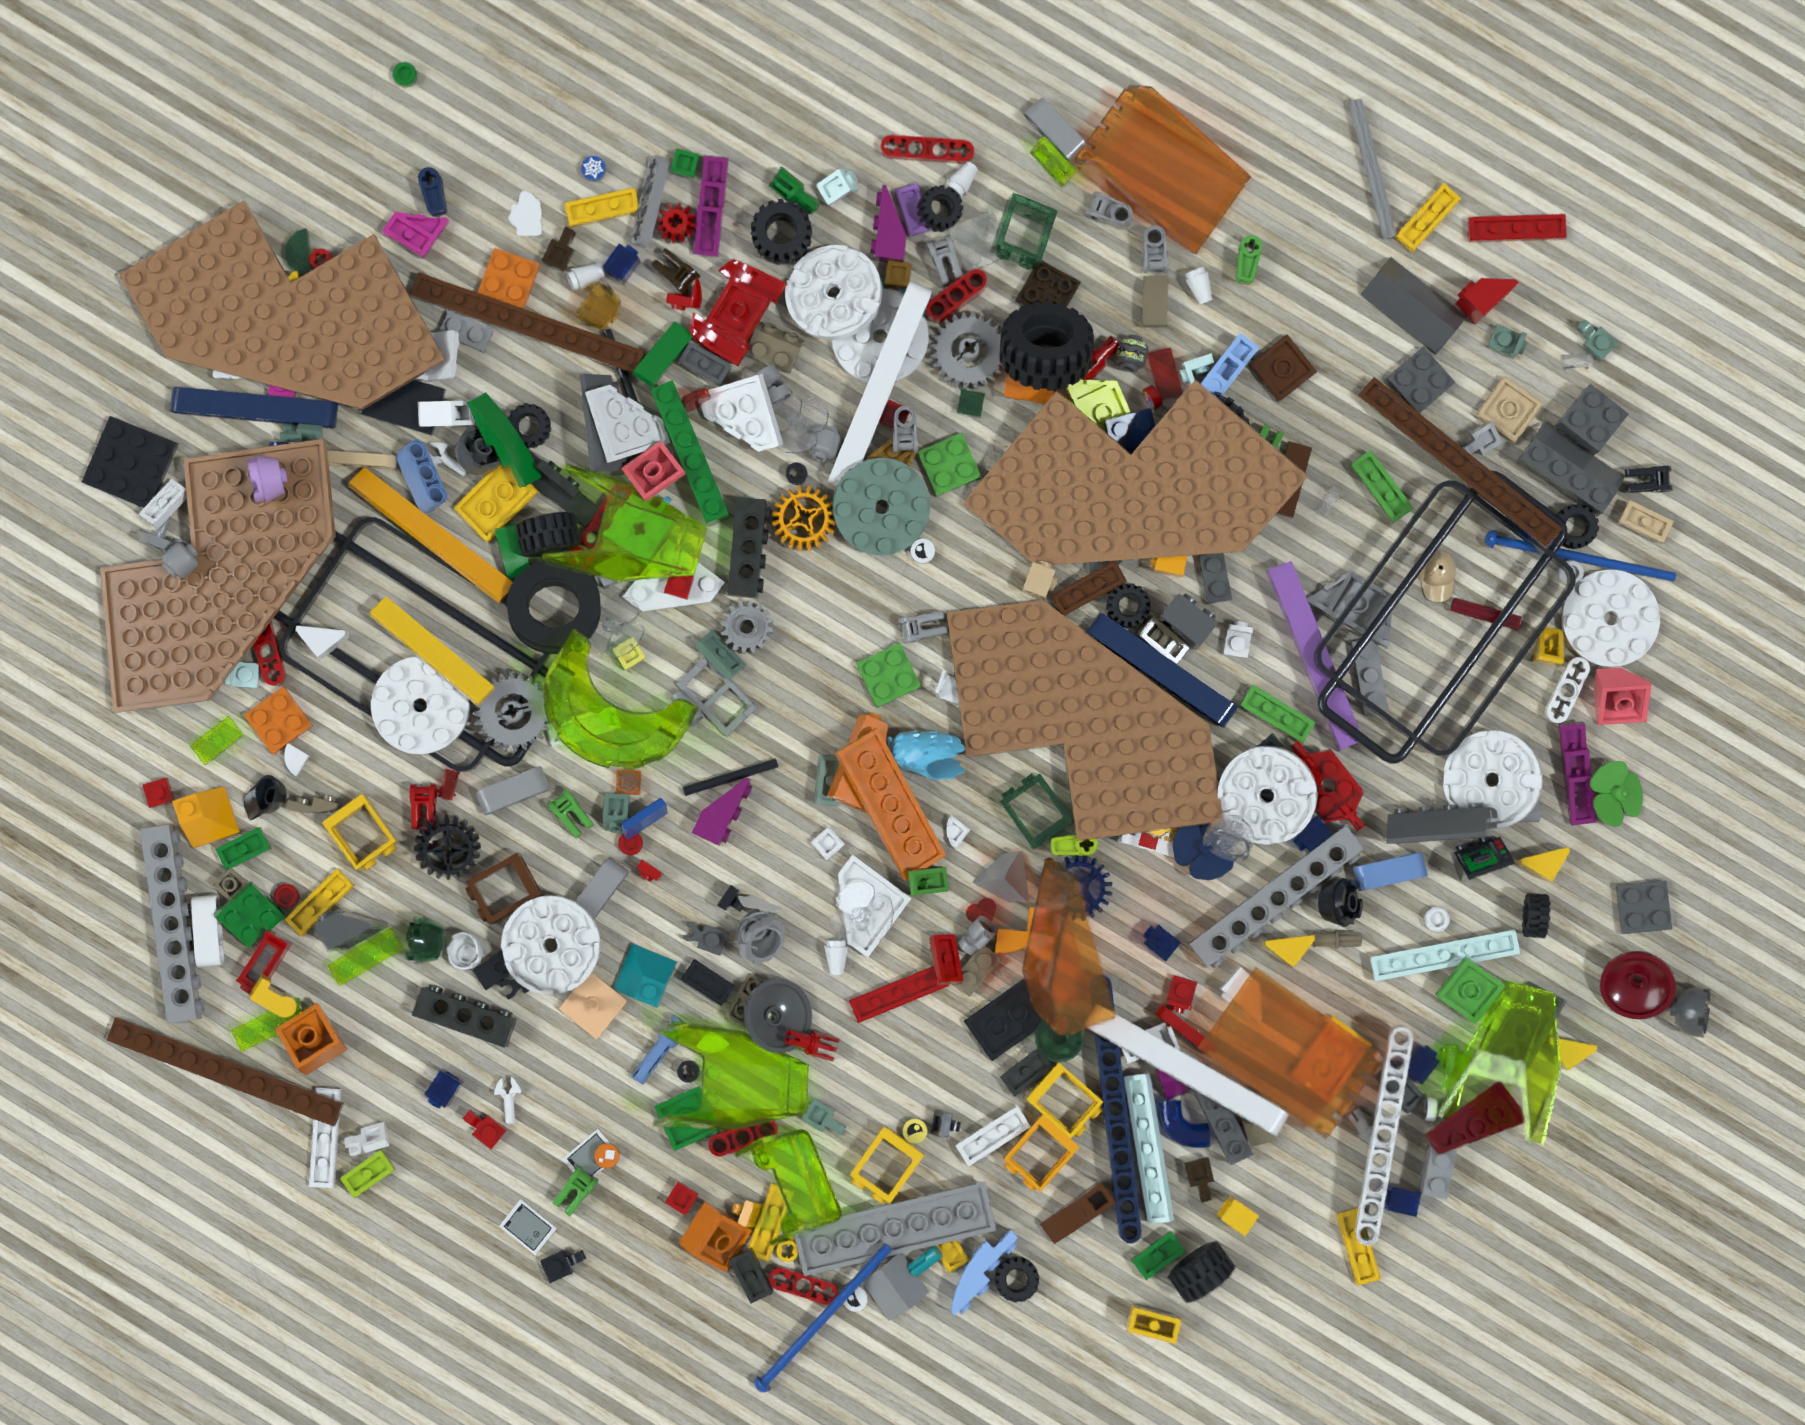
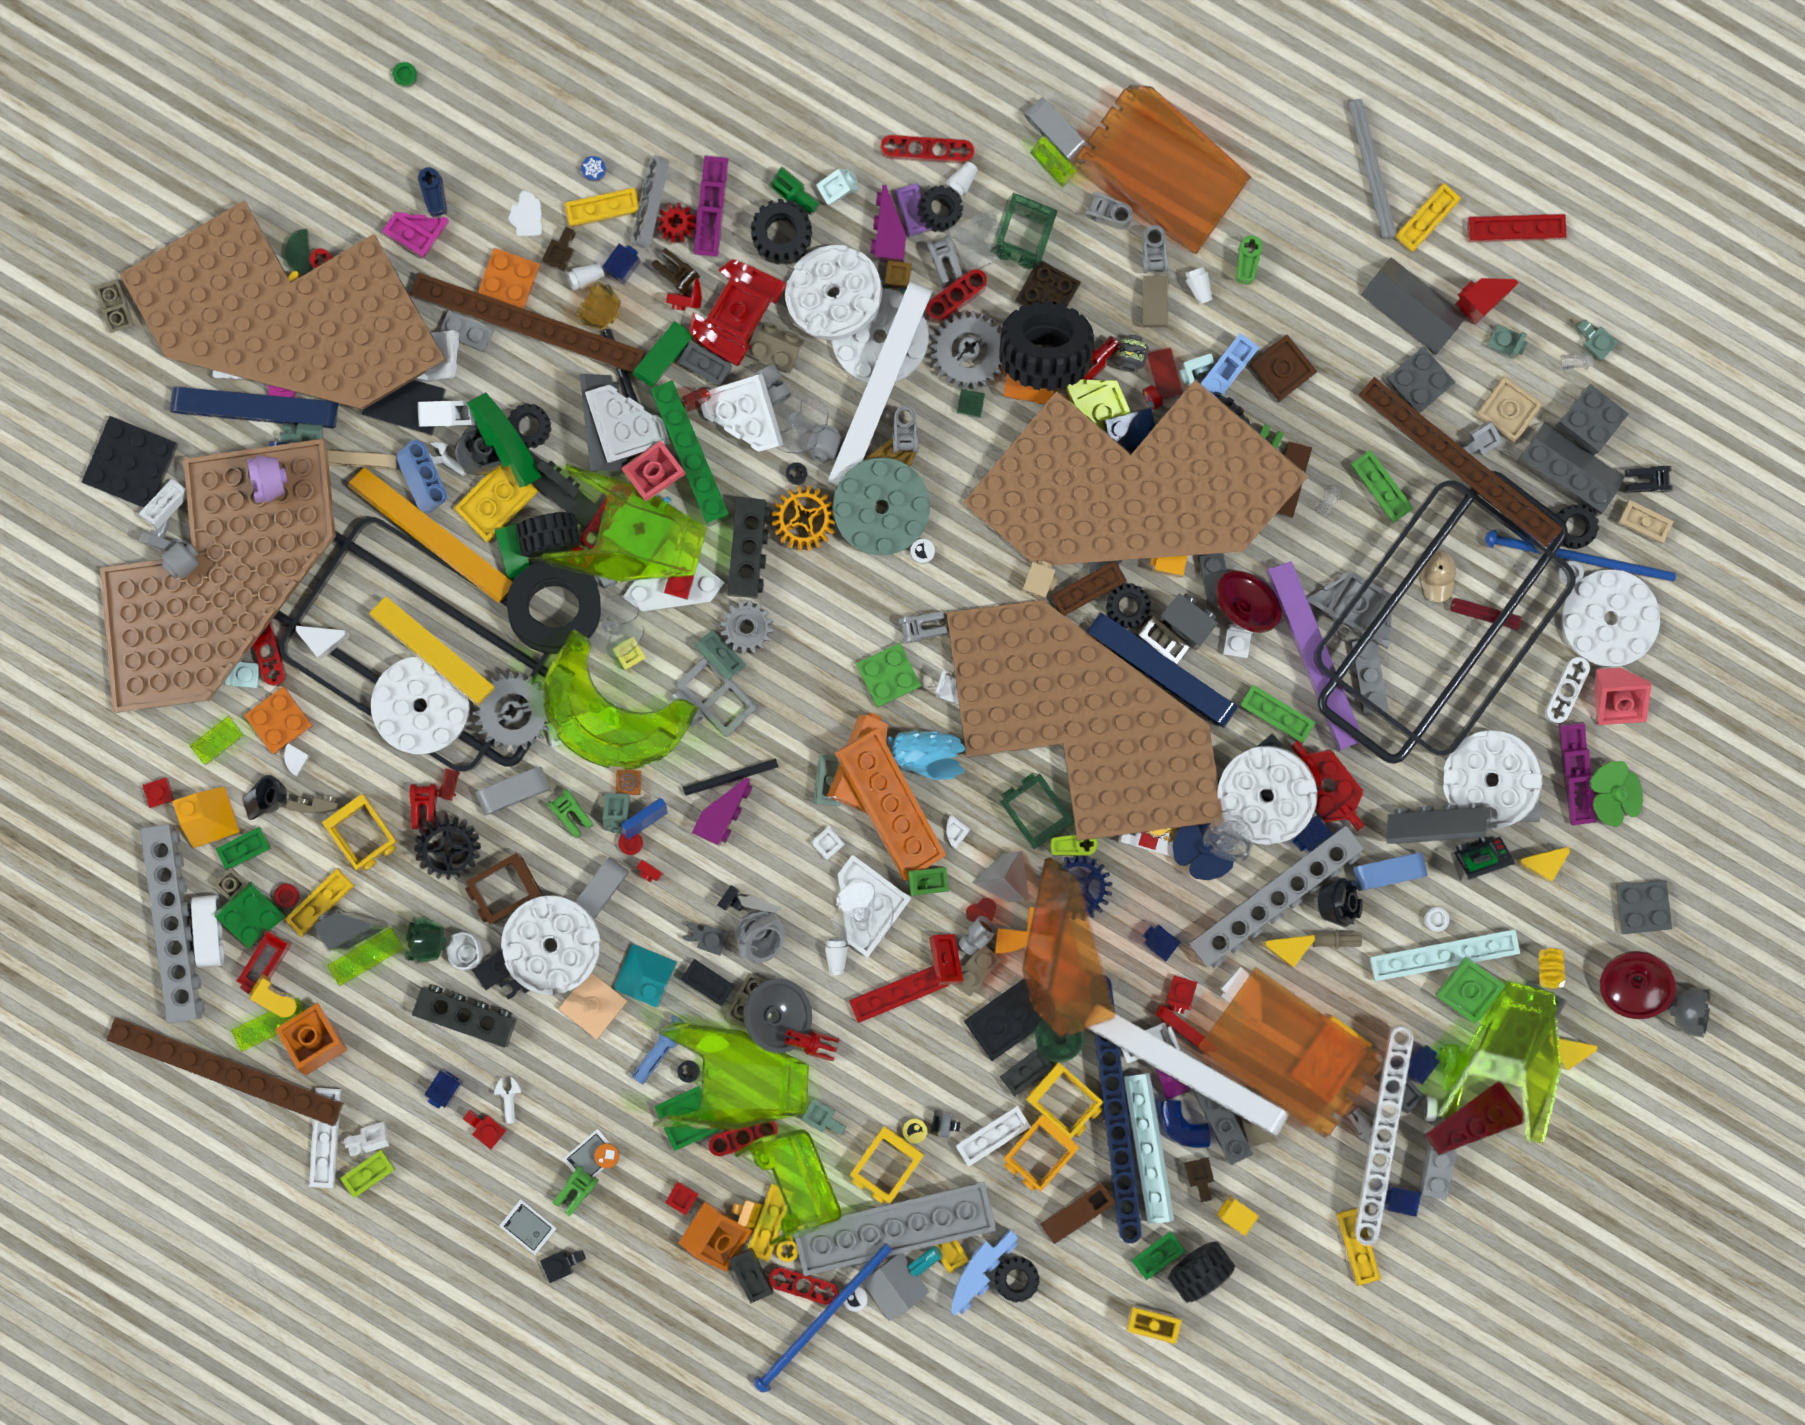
green plate [670,148,700,179] -> none
red plate [879,400,910,429] -> none
bright green plate [918,433,981,497] -> none
black tyre [1522,893,1551,938] -> none
yellow slope [1532,626,1564,667] -> none
none -> dark tan slope [95,279,134,333]
none -> dark red dish [1216,571,1282,633]
none -> yellow gear [1539,948,1565,989]

